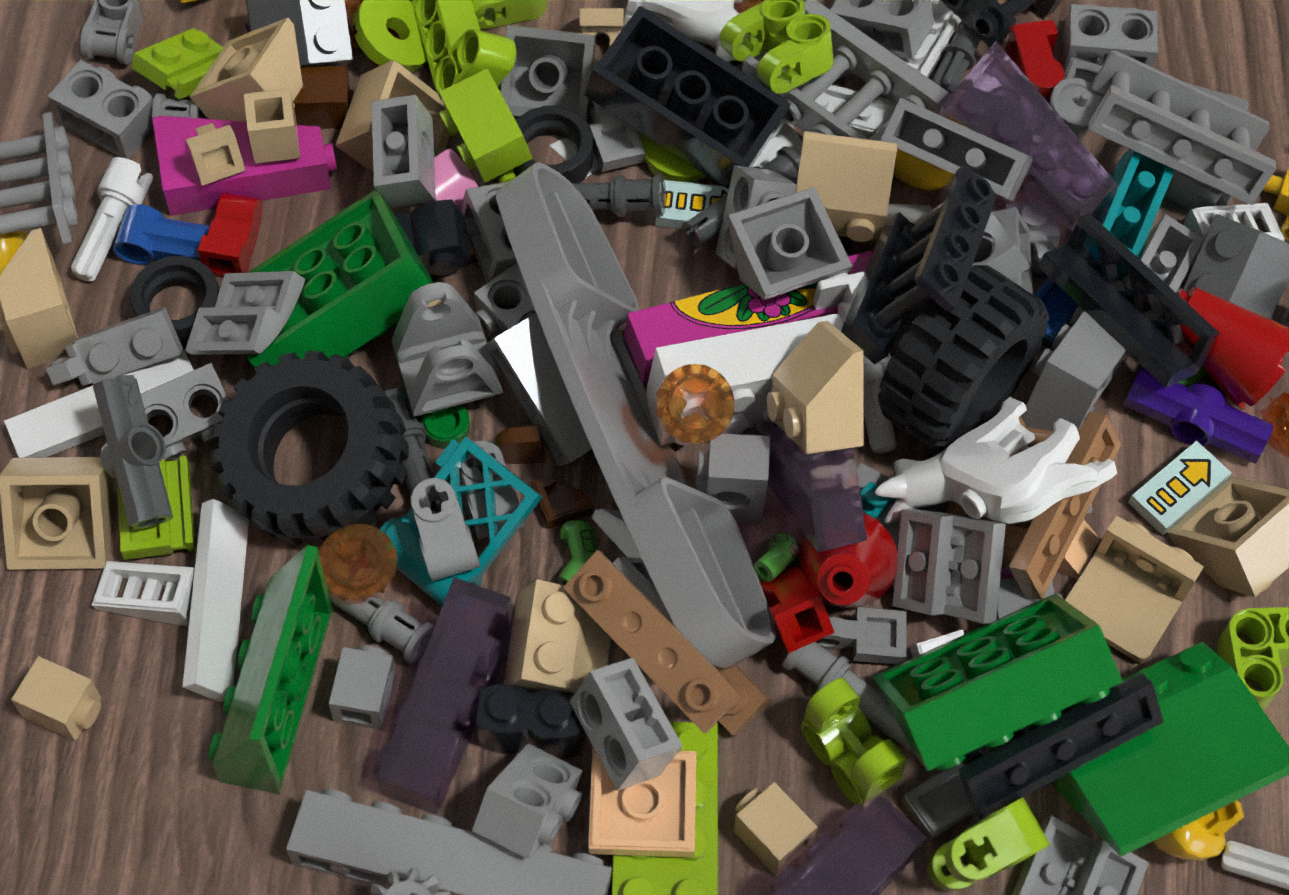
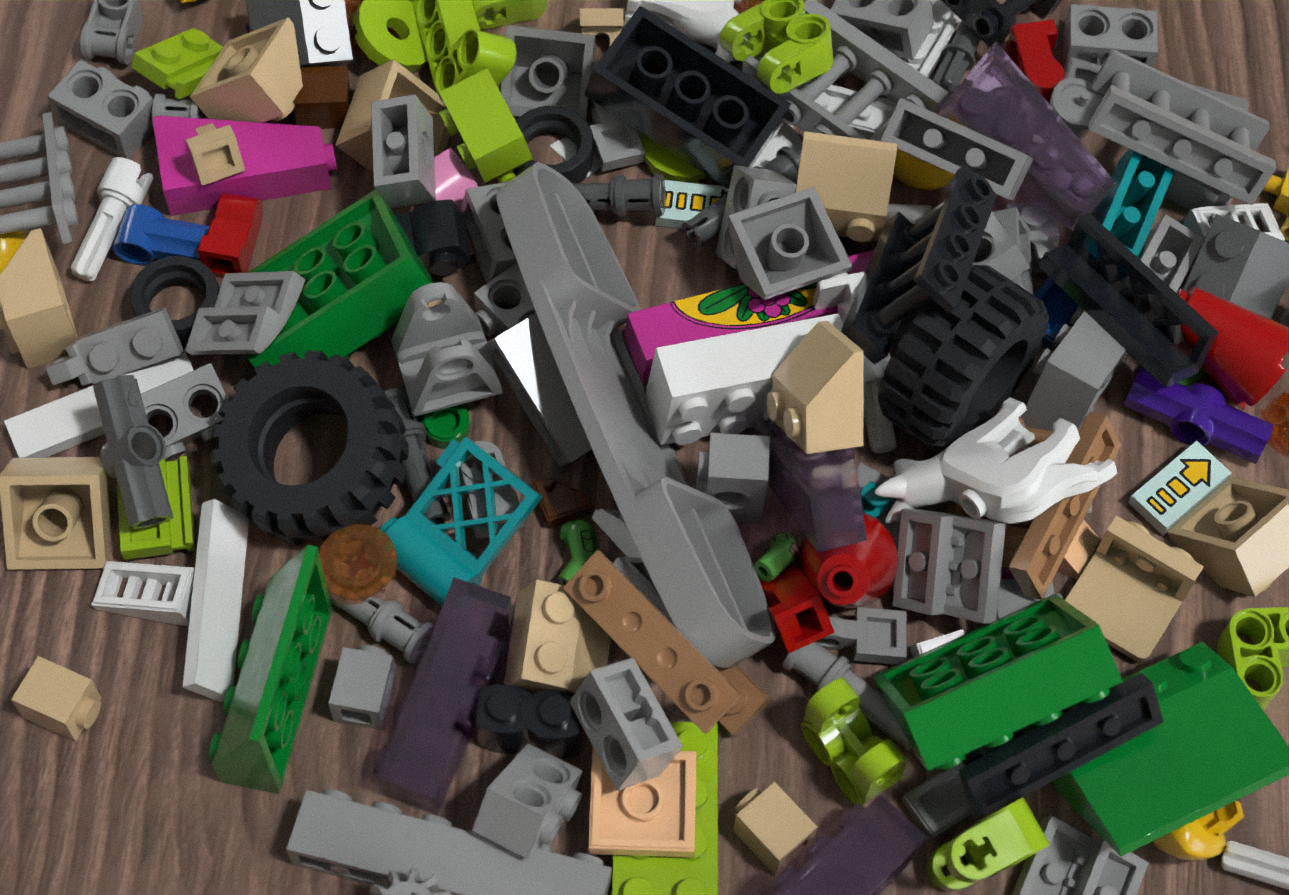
tan brick [244,88,301,164] -> none
light grey piece [411,478,480,582] -> none
reddish brown tile [494,425,545,464] -> none
clear orange gear [655,364,734,444] -> none

